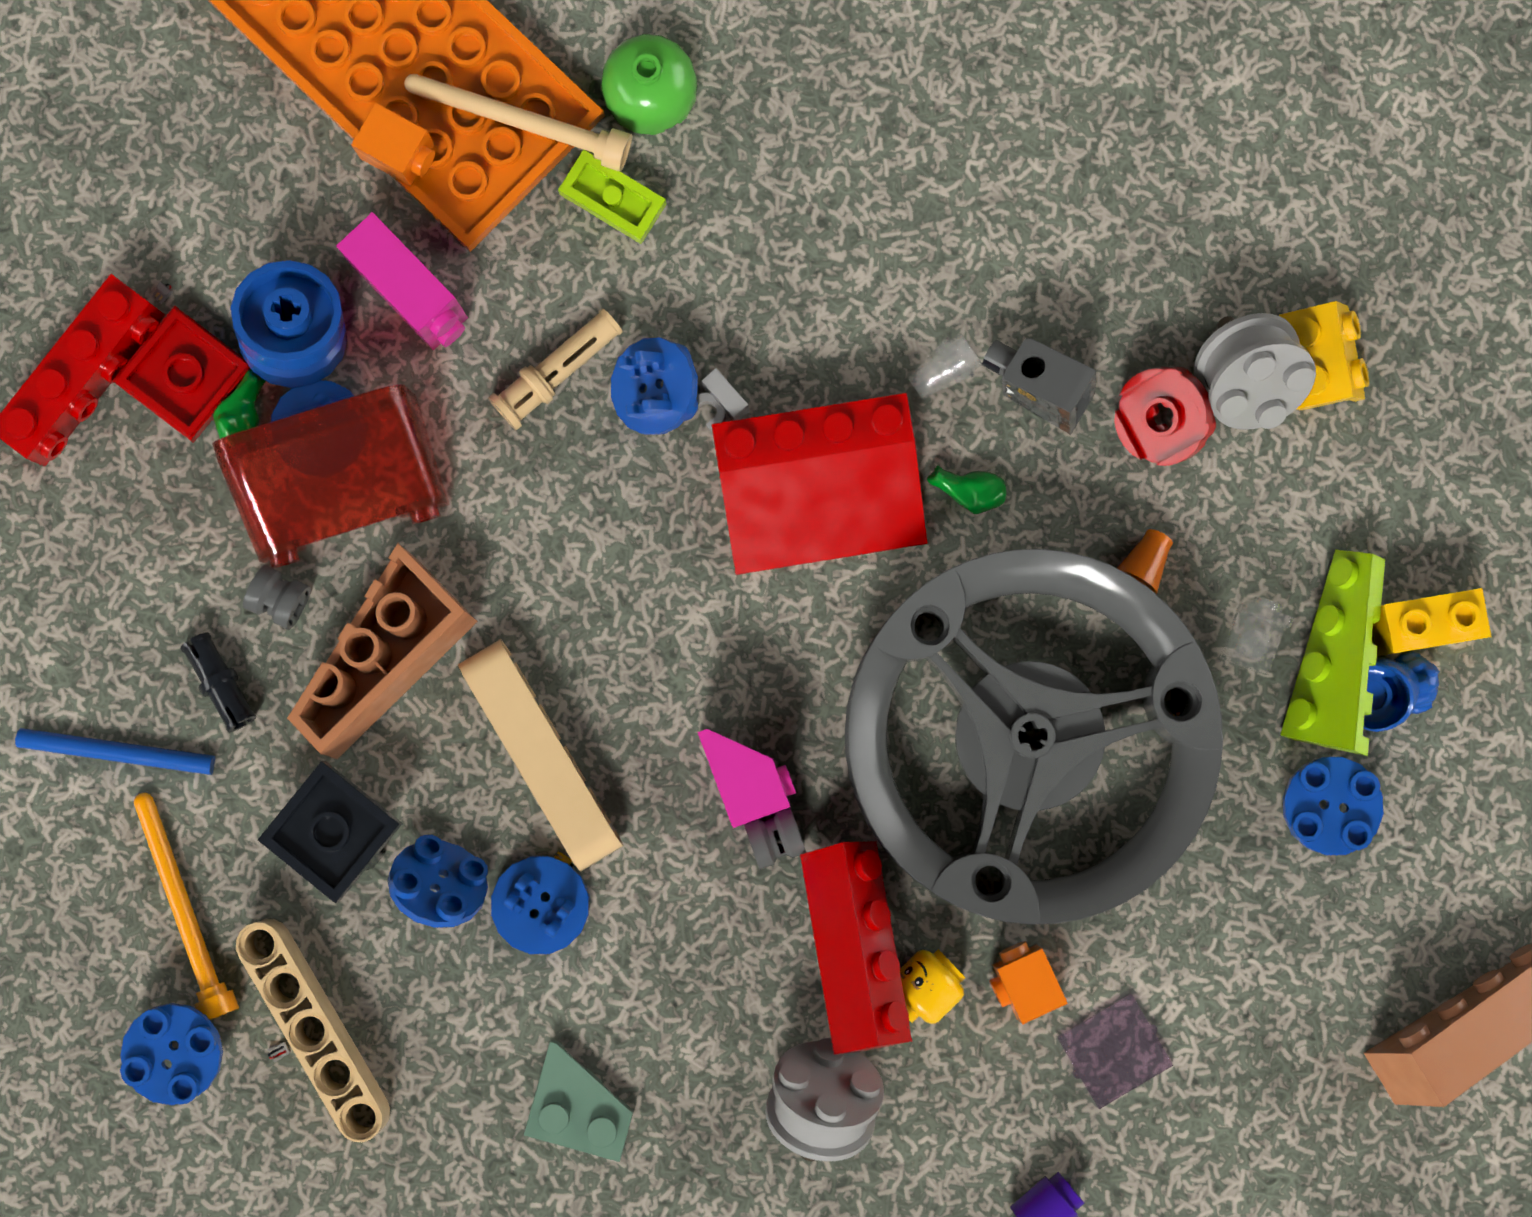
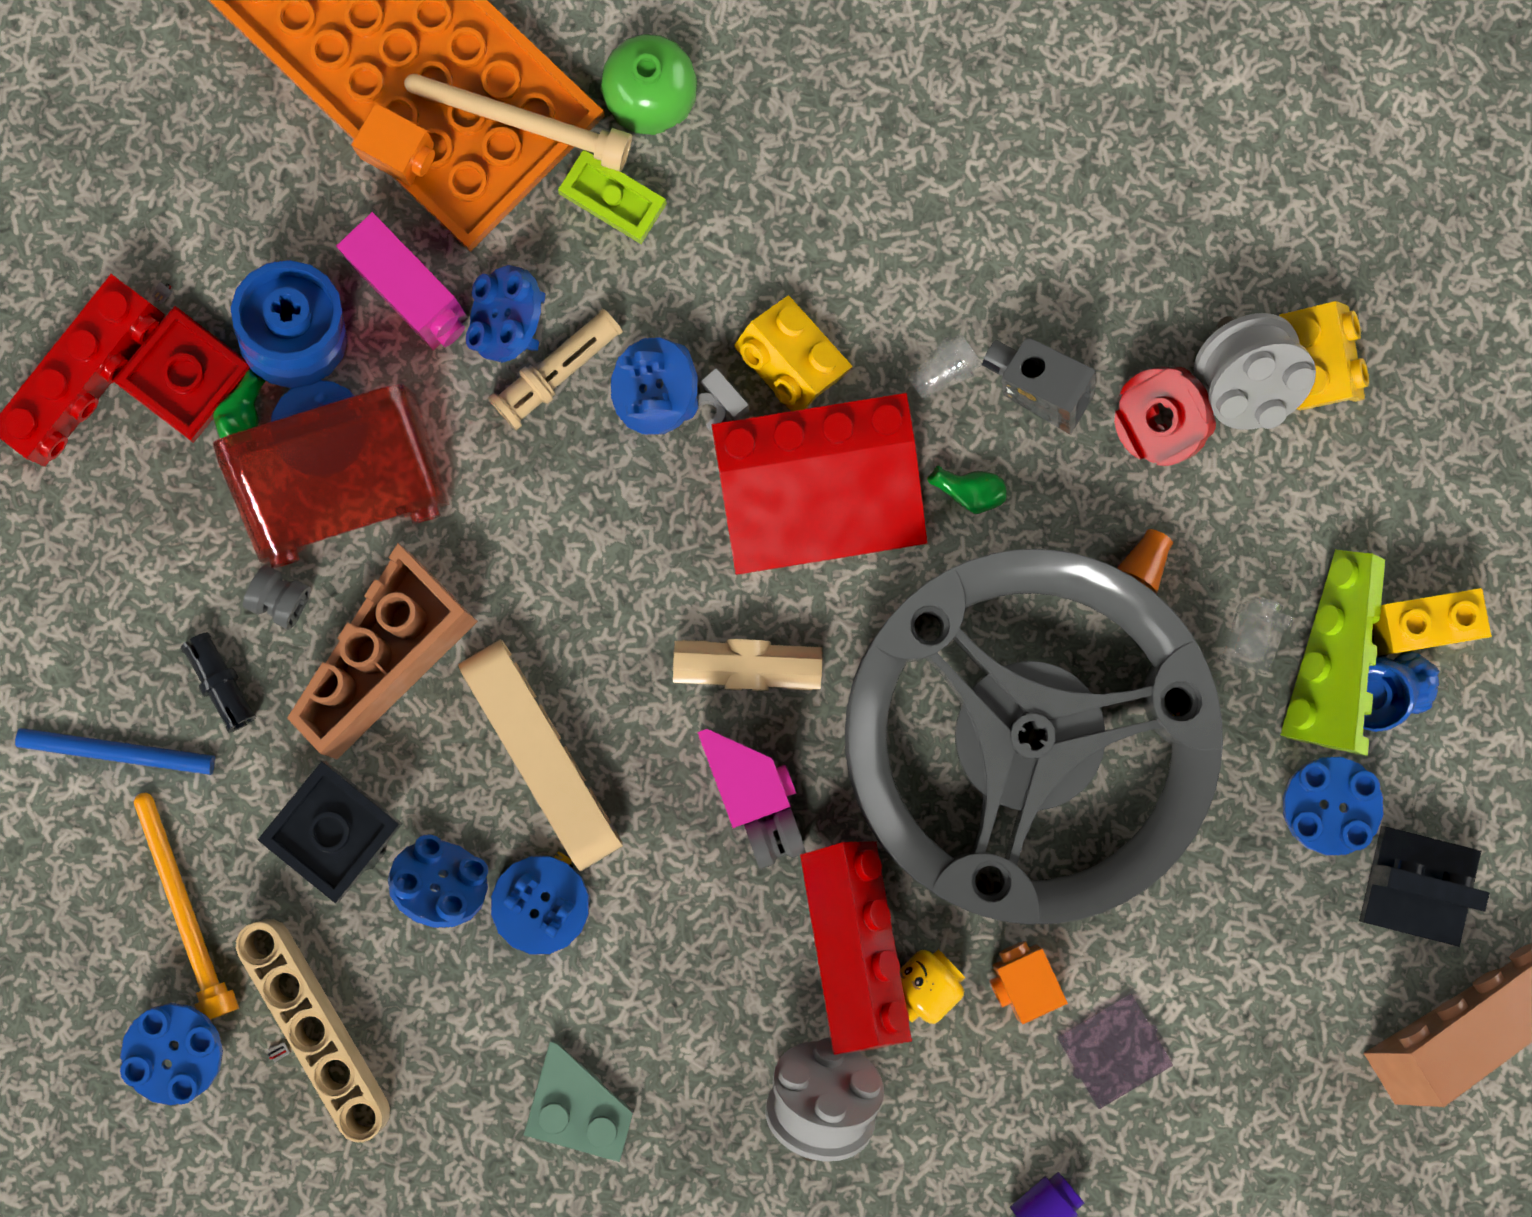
none -> blue plate [466,265,546,363]
none -> tan piece [673,639,822,691]
none -> yellow bracket [734,295,853,411]
none -> black bracket [1359,826,1490,947]

